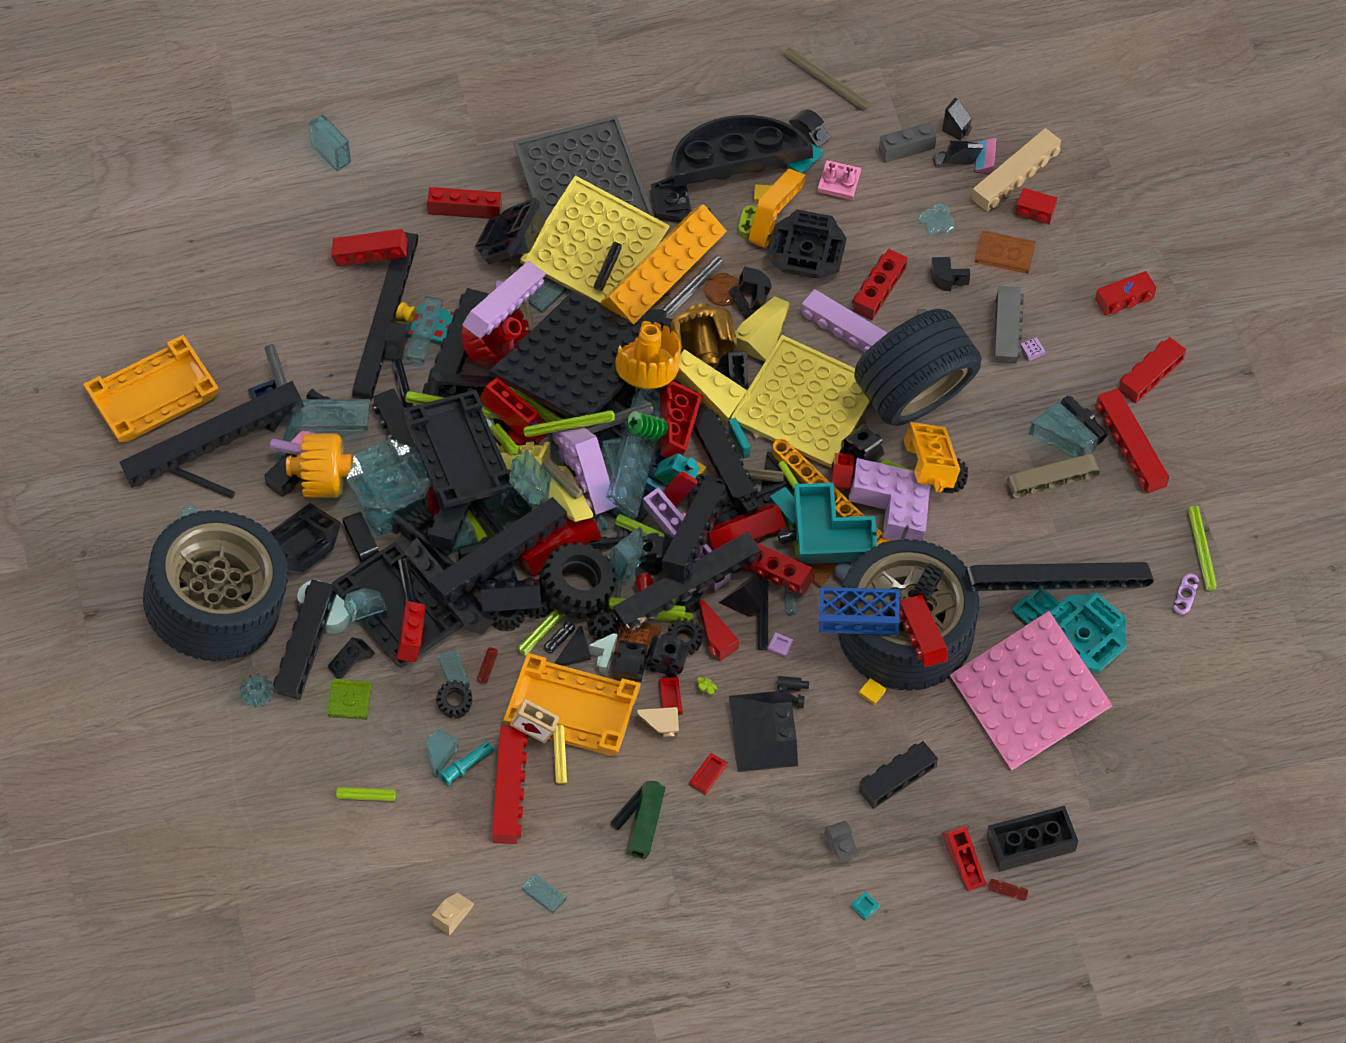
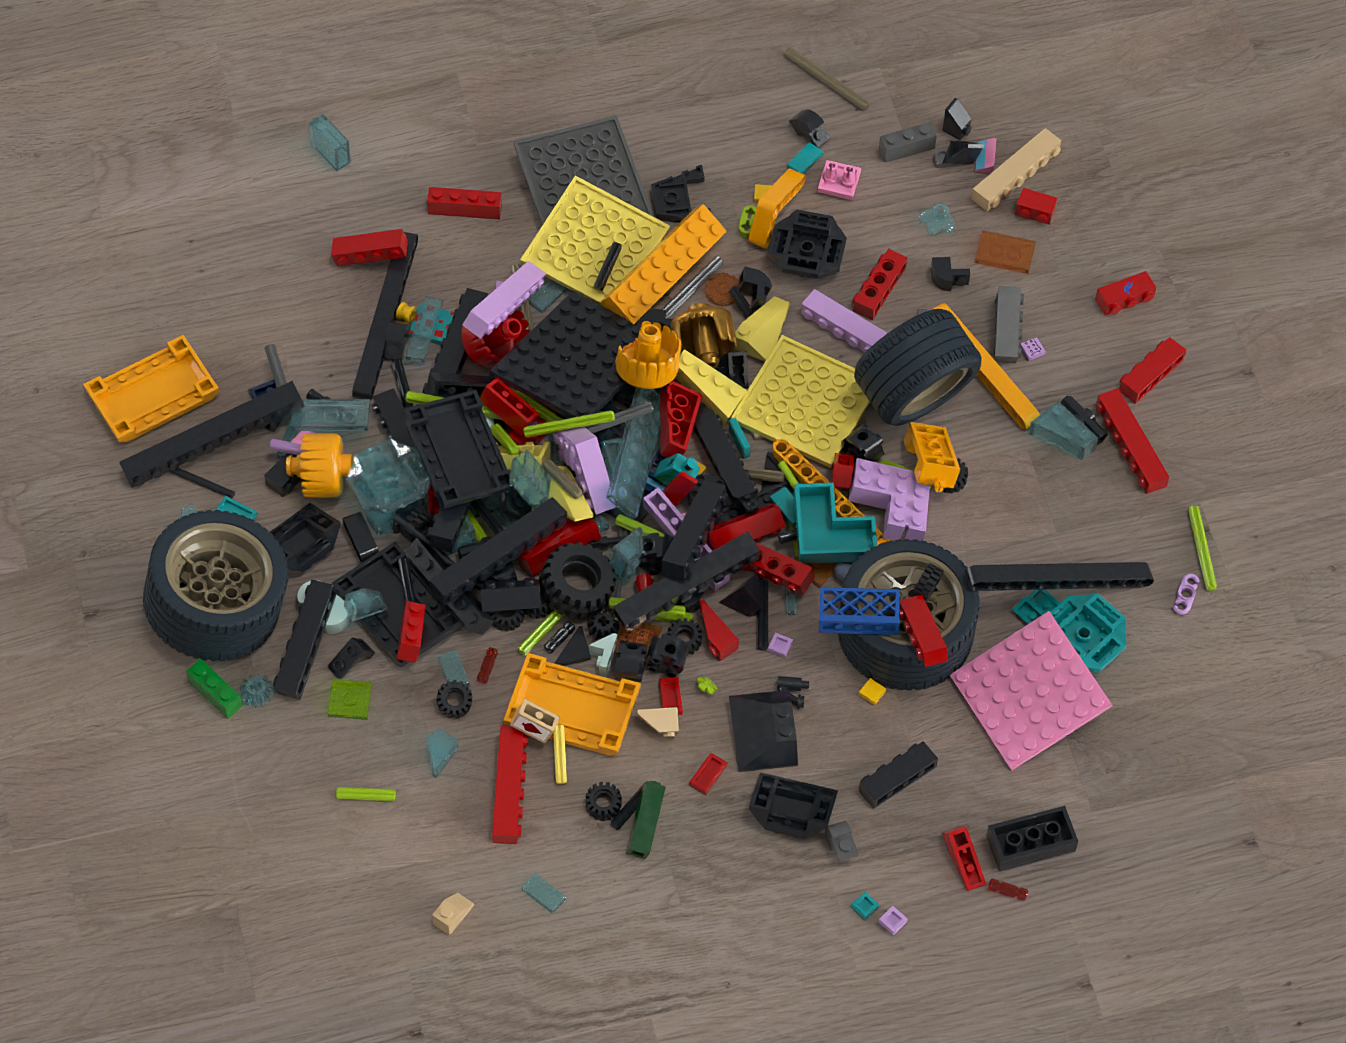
teal pin [438,740,494,786] -> none
black piece [475,198,545,264] -> none
green piece [627,411,668,441] -> none
black plate [671,115,813,187] -> none
dark tan beam [1007,454,1100,498] -> none
none -> green brick [186,659,243,719]
none -> teal tile [215,496,258,520]
none -> black tyre [585,782,622,821]
none -> black slope [749,772,838,839]
none -> lavender plate [878,906,908,936]
none -> light orange beam [931,303,1041,430]

